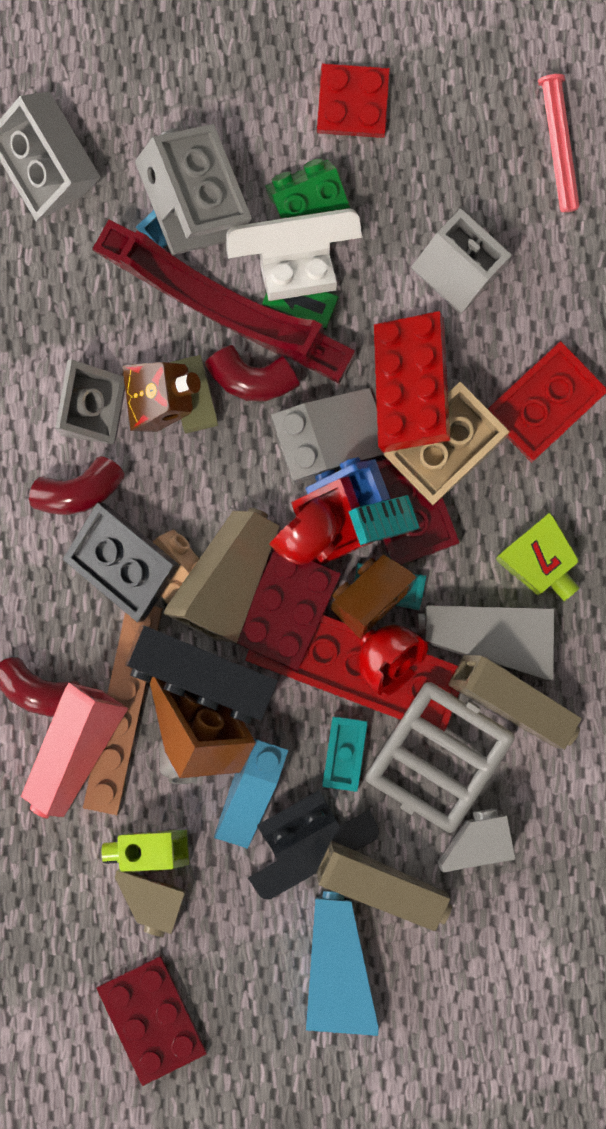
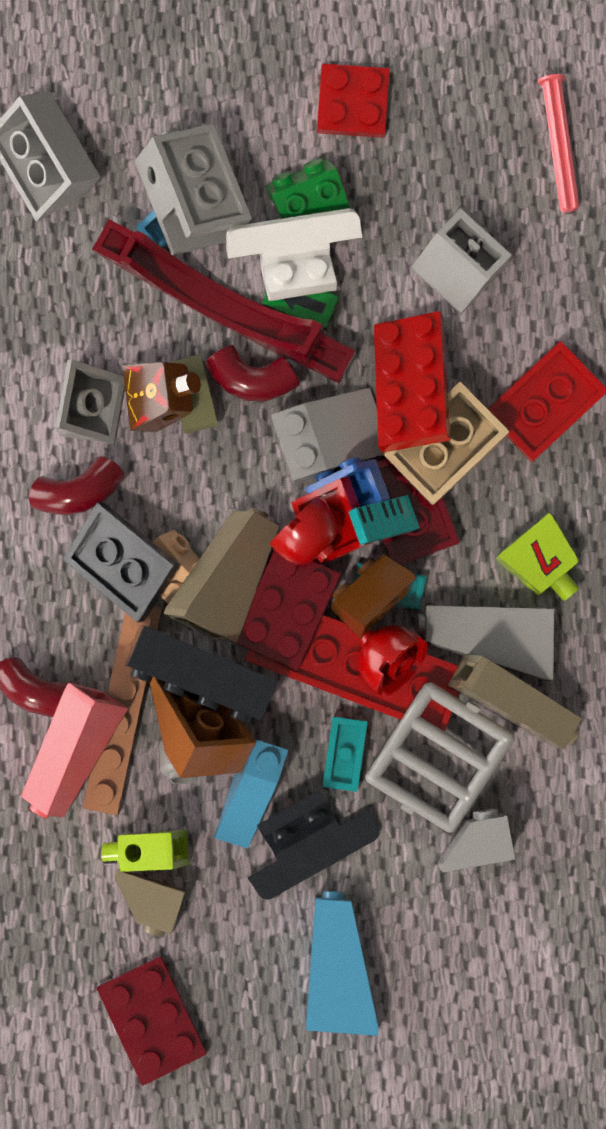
dark tan slope [317,840,452,932] -> none

